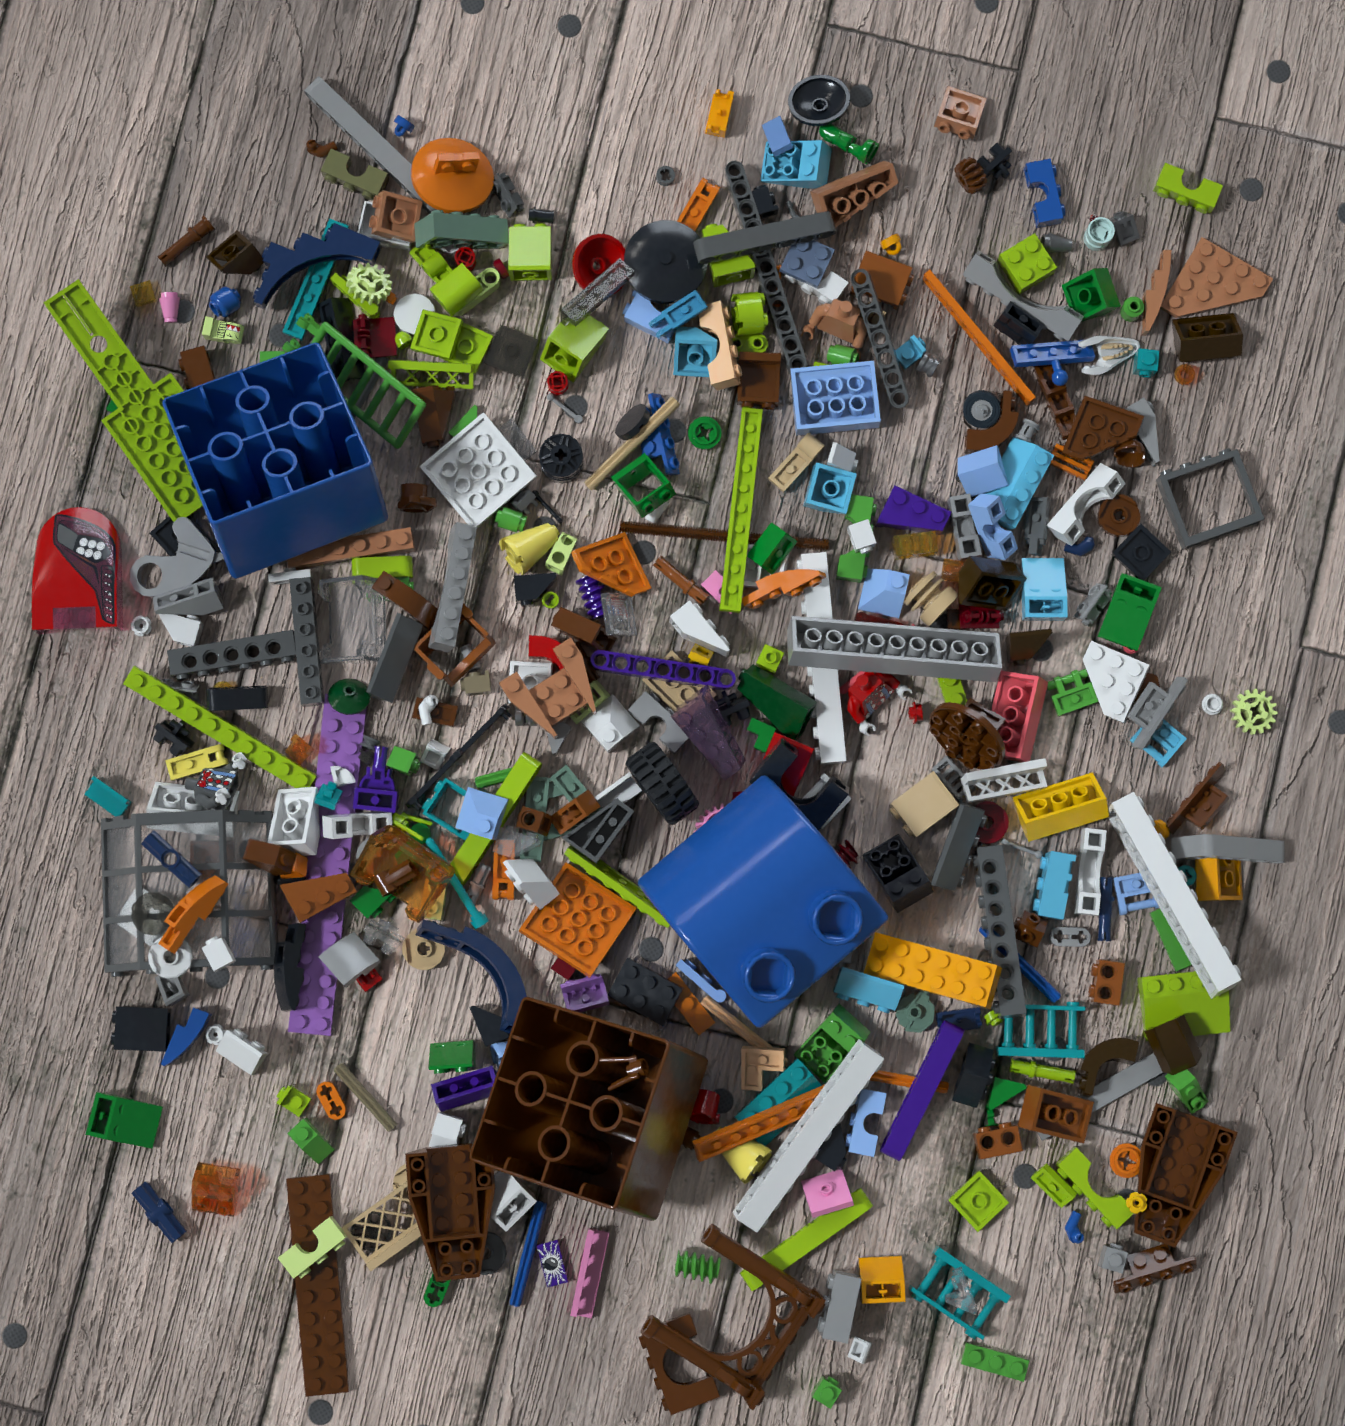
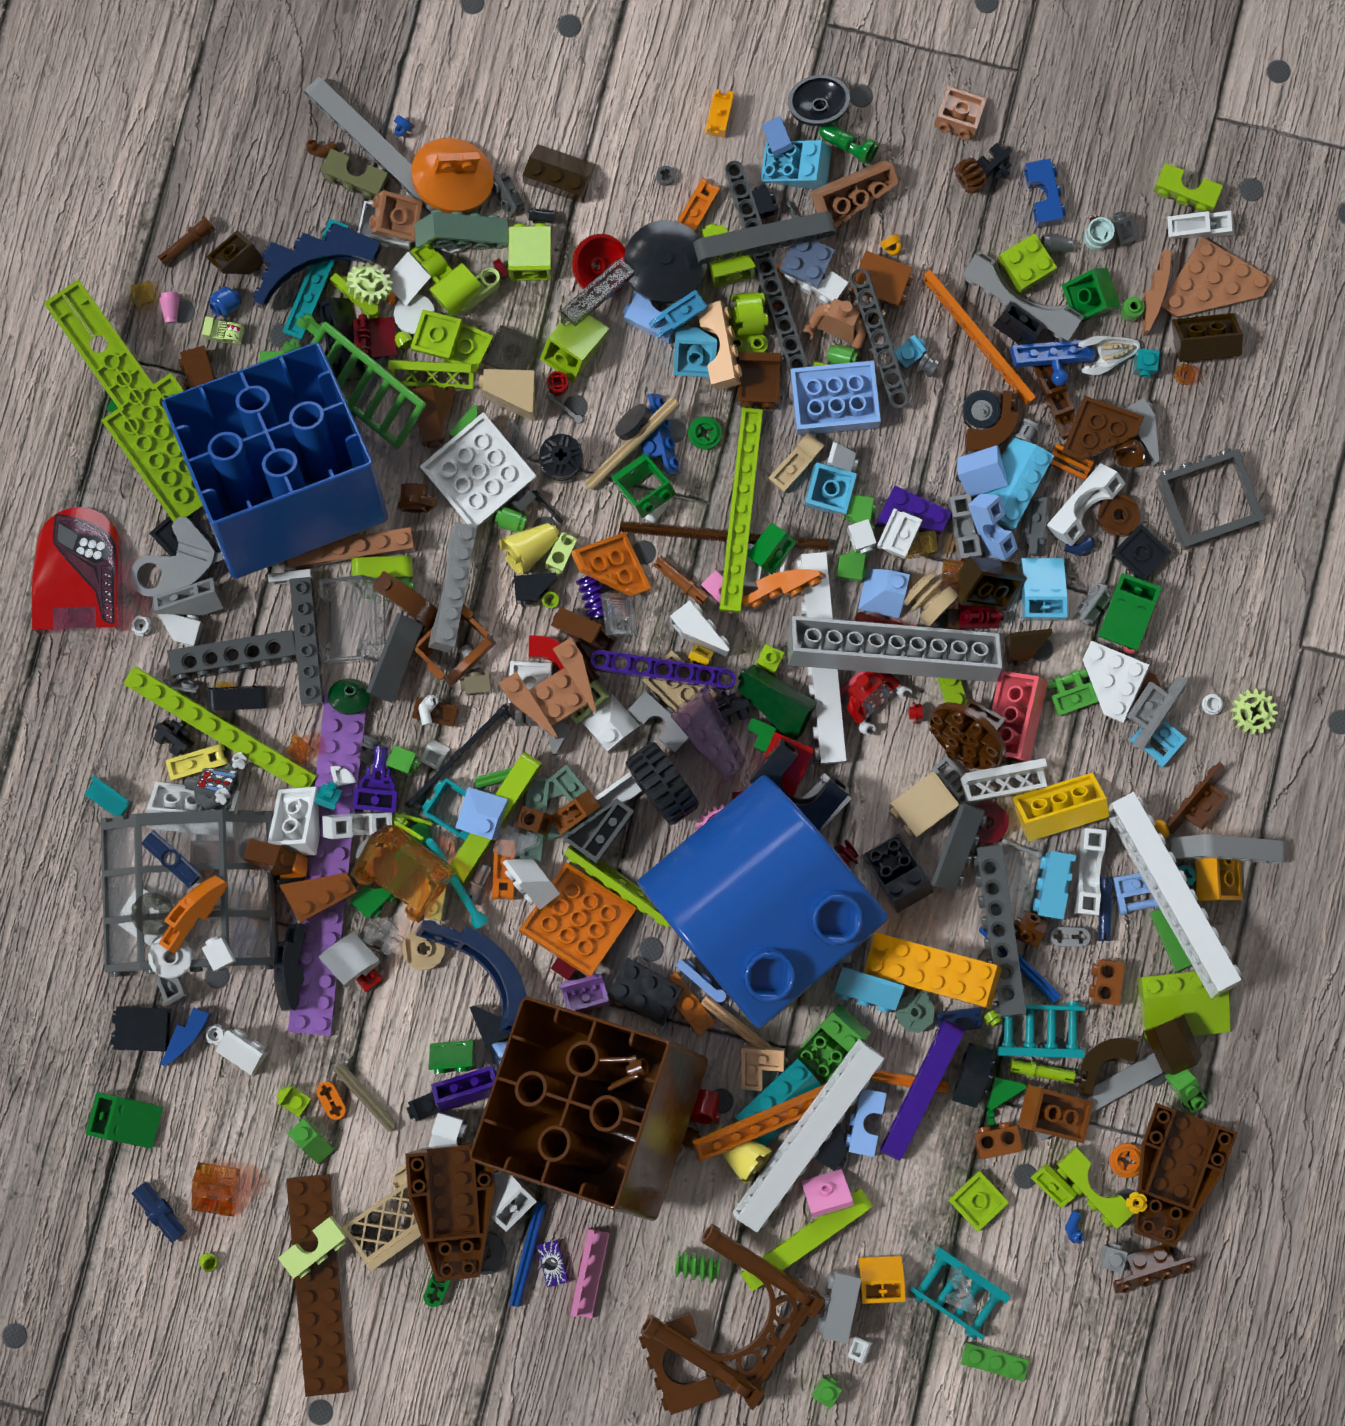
reddish brown piece [373,859,418,897] -> none
red wheel [455,247,477,271] -> none
none -> lime hinge [199,1253,218,1272]
none -> white sticker [389,252,431,306]
none -> black bracket [406,1092,441,1122]
none -> tan slope [479,369,536,421]
none -> dark brown slope [522,144,596,203]
none -> white plate [877,508,922,559]
none -> white slope [1167,211,1235,238]

